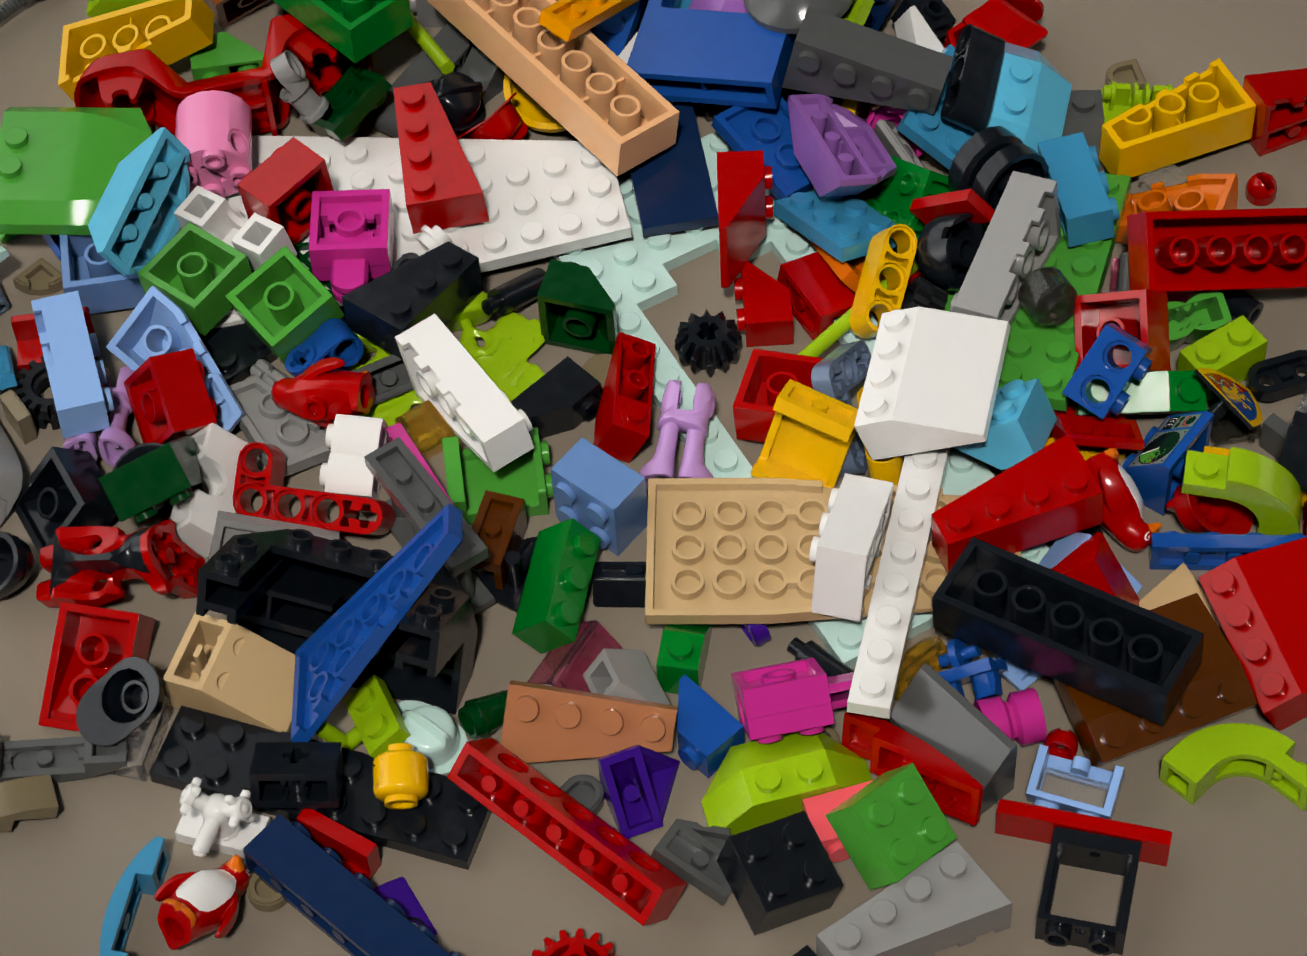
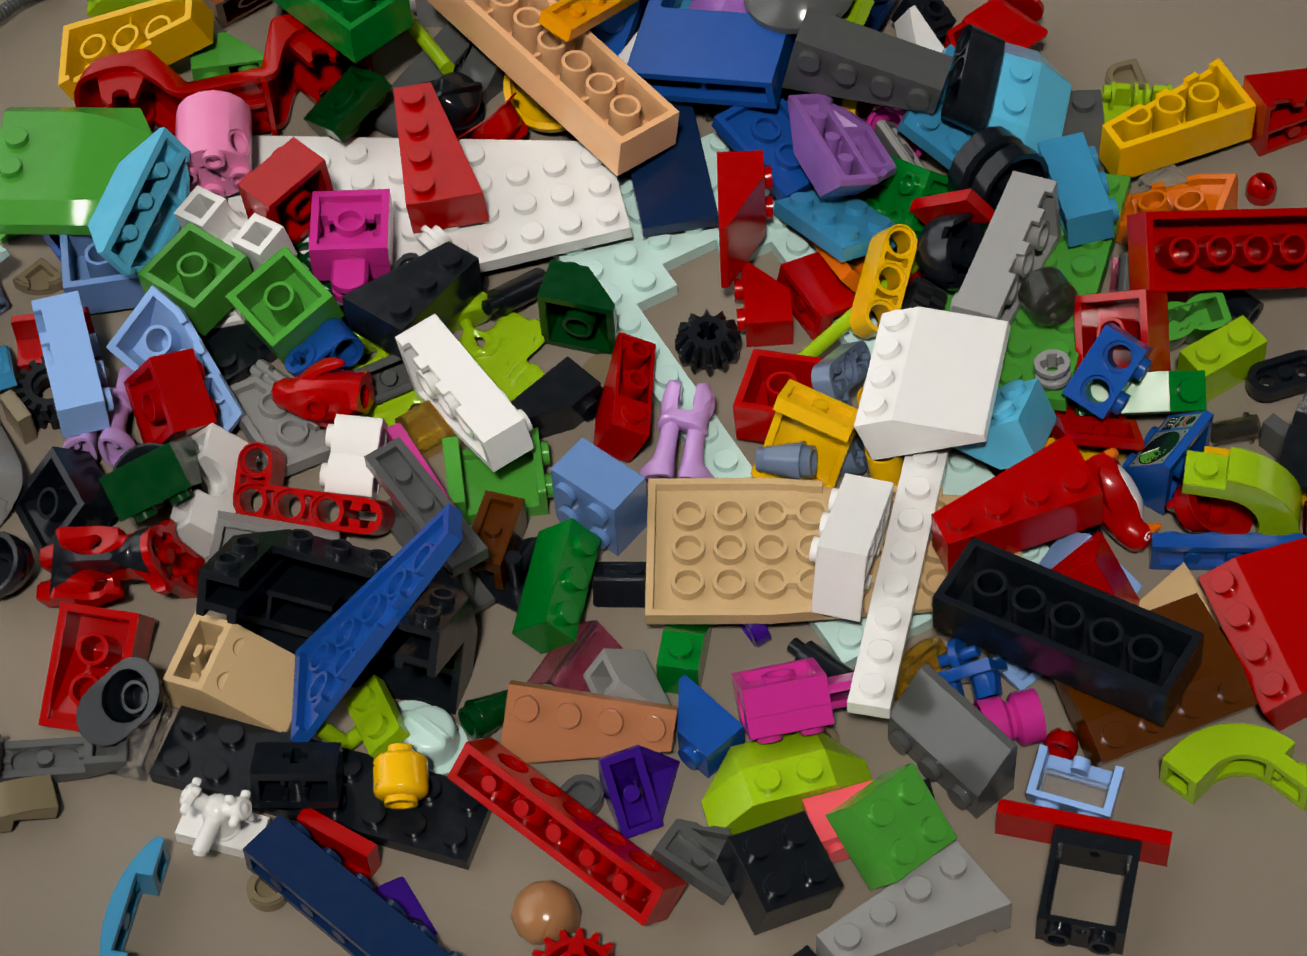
animal [154,854,251,950] -> none
light grey connector [270,50,329,124] -> none
red slope [841,712,984,826] -> none
shield [1194,368,1263,430] -> none
none -> medium nougat hair [511,880,582,945]
none -> sand blue cone [755,441,818,480]
none -> light grey bush [1034,349,1071,389]

